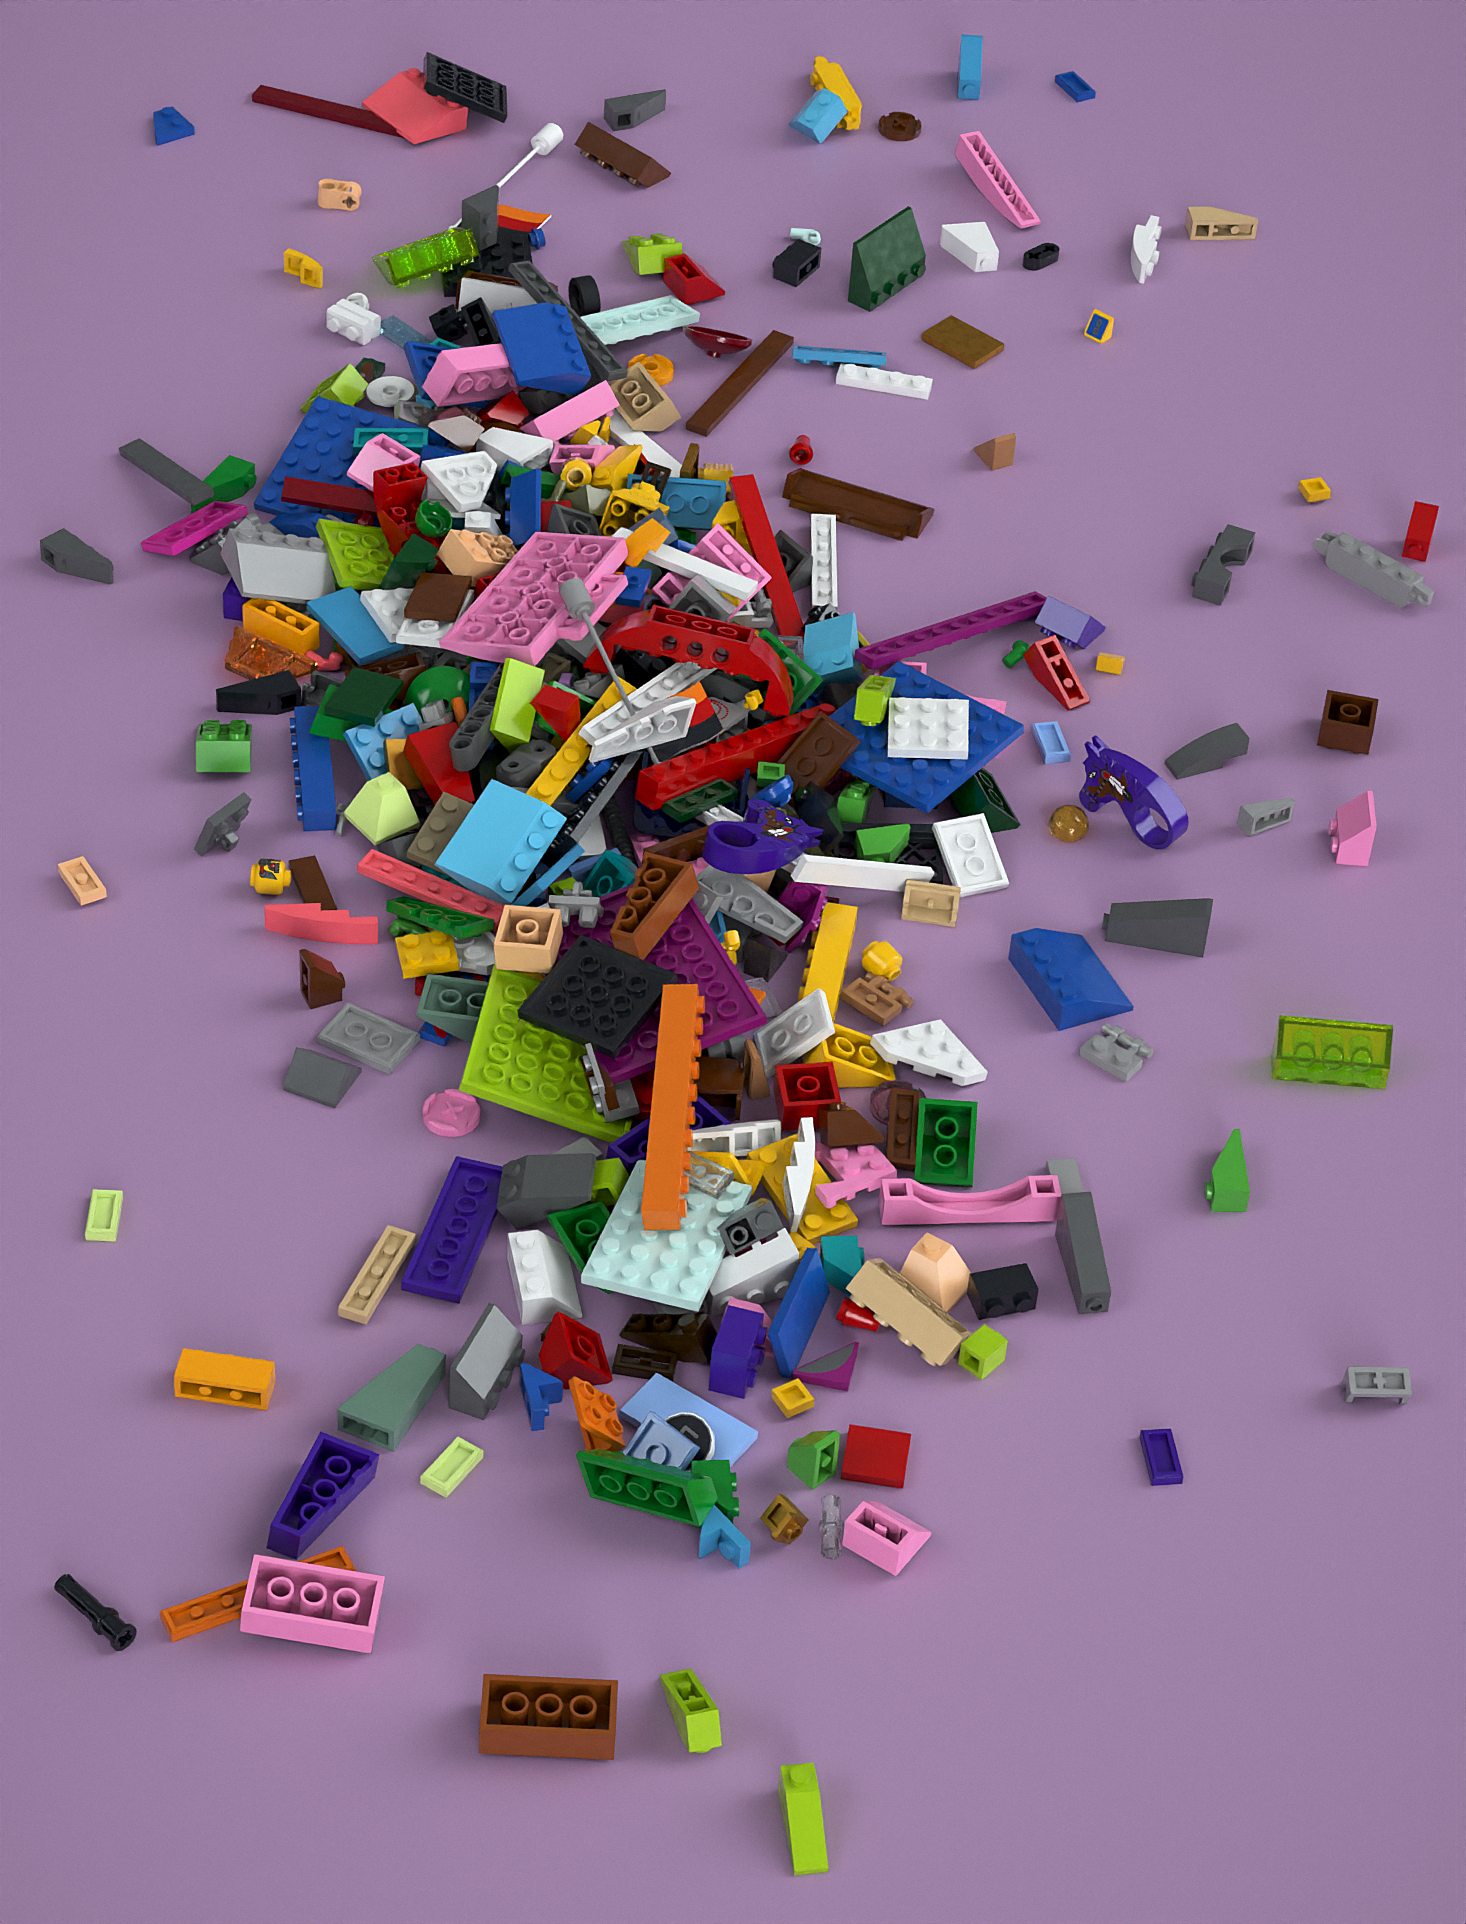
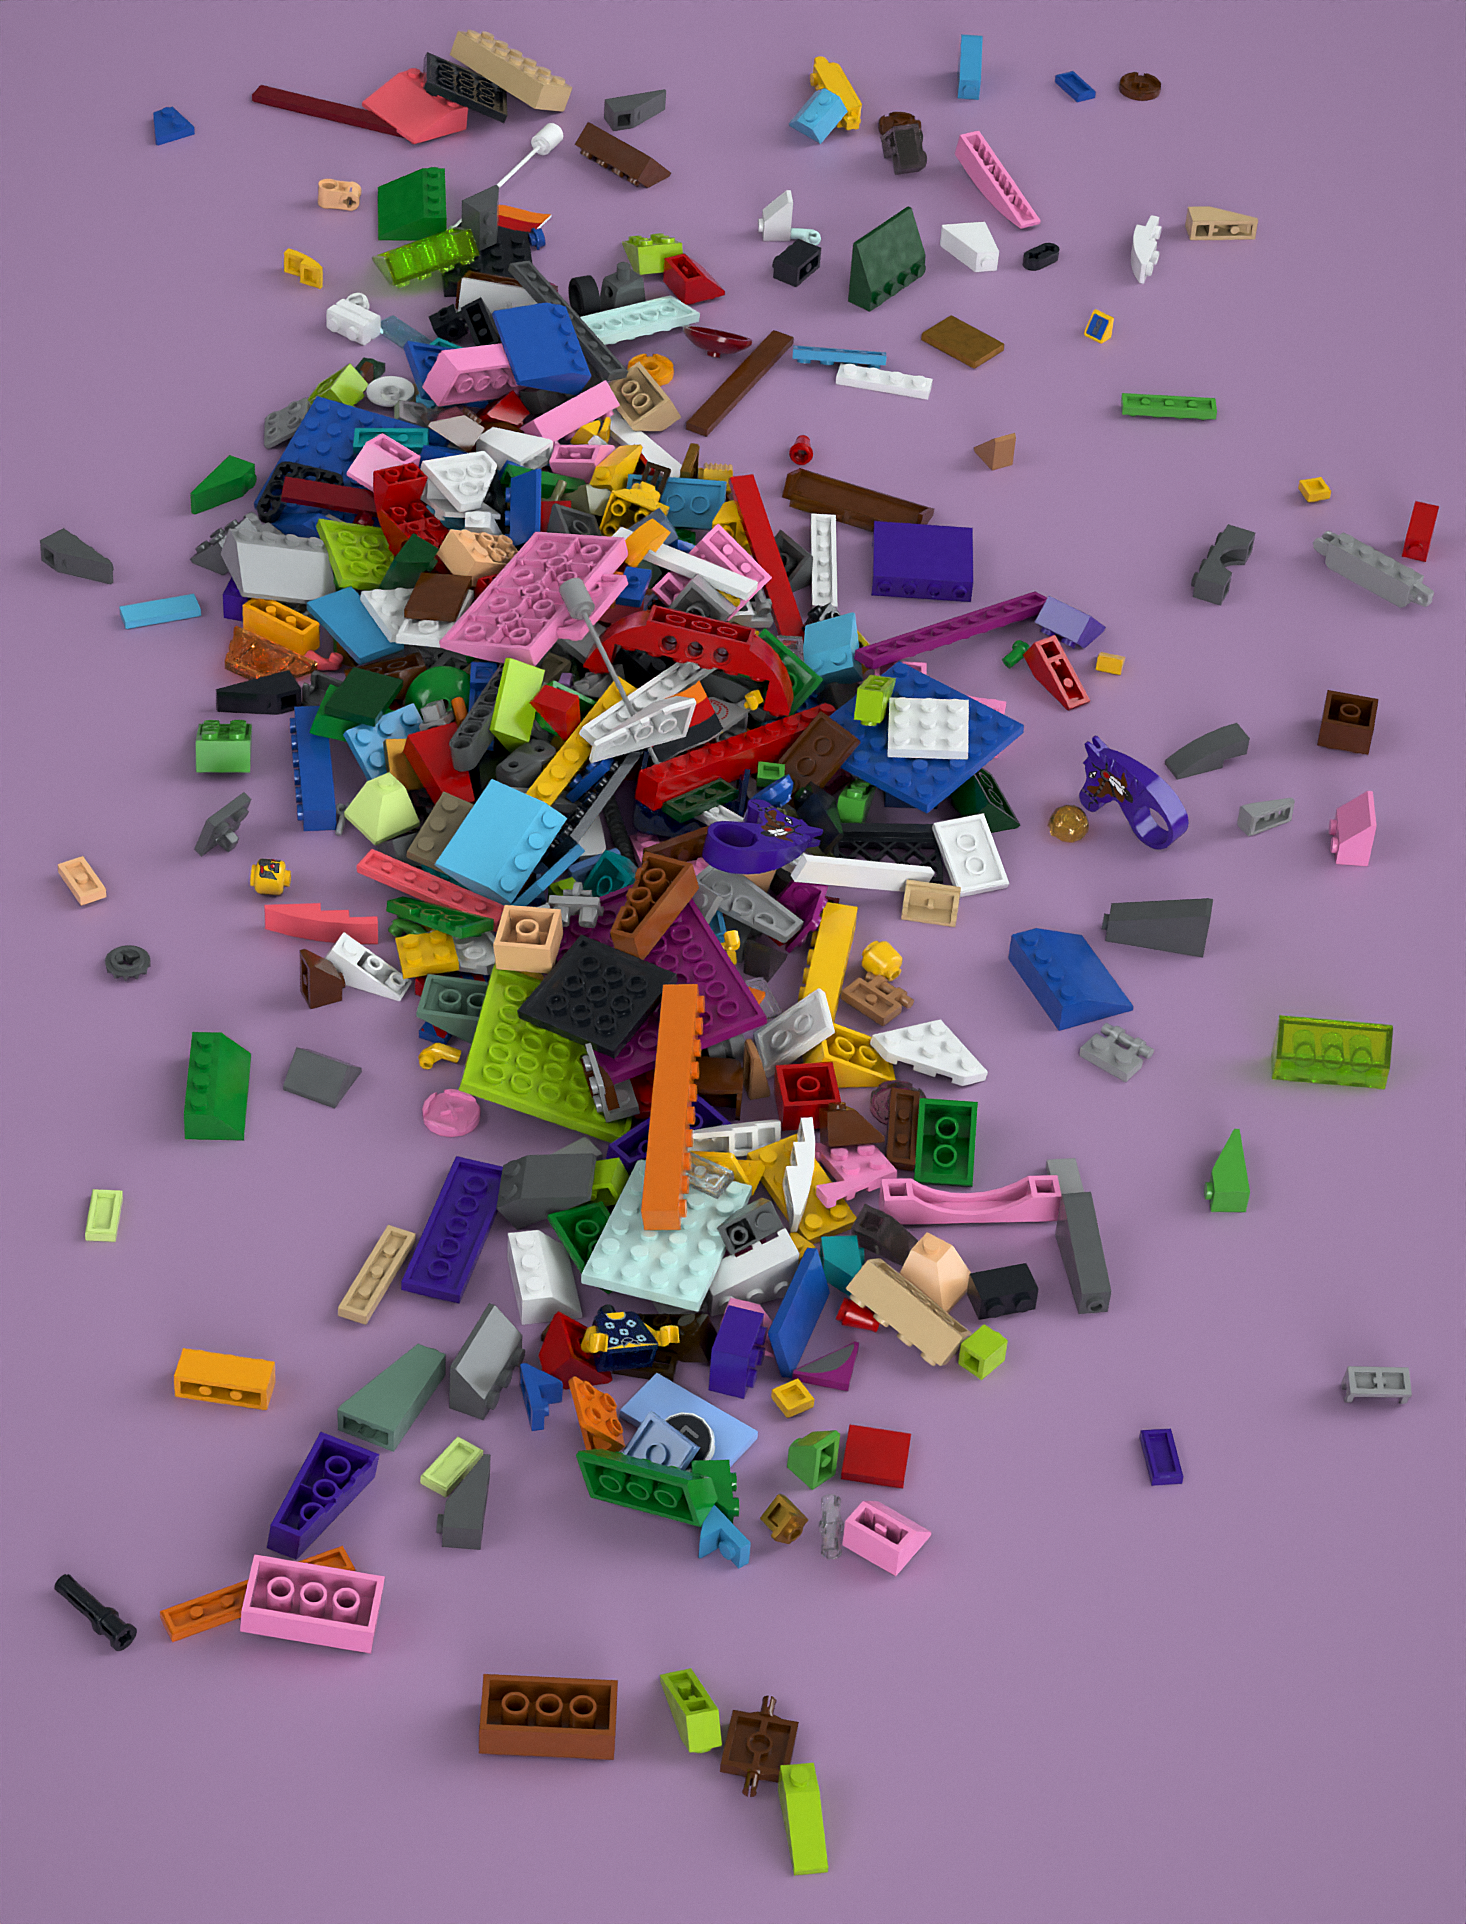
dark grey tile [119,438,214,506] -> none
dark pink tile [141,501,249,556] -> none
reddish brown tile [289,855,337,911] -> none
light grey tile [317,1002,420,1075] -> none
green hair [415,499,453,538] -> none
yellow head [559,457,592,491] -> none
bright green slope [854,823,911,863] -> none
light blue tile [1031,721,1071,764] -> none
none -> dark grey gear [105,945,151,981]
none -> medium azure tile [119,594,201,629]
none -> green slope [184,1032,251,1141]
none -> black beam [256,461,344,523]
none -> light grey bracket [264,397,311,449]
none -> white slope [324,932,413,1001]
none -> green slope [378,167,447,241]
none -> yellow arm [418,1043,461,1069]
none -> dark grey slope [436,1454,491,1550]
none -> tan brick [450,29,572,112]
none -> torso [581,1304,679,1372]
none -> dark grey torso [600,262,646,312]
none -> reddish brown plate [720,1695,799,1797]
none -> white slope [758,190,793,241]
none -> clear smoke slope [851,1204,918,1266]
none -> dark purple panel [871,521,973,602]
none -> clear smoke brick [880,123,927,175]
none -> reddish brown tile [1119,72,1161,101]
none -> bright green plate [1121,393,1217,420]

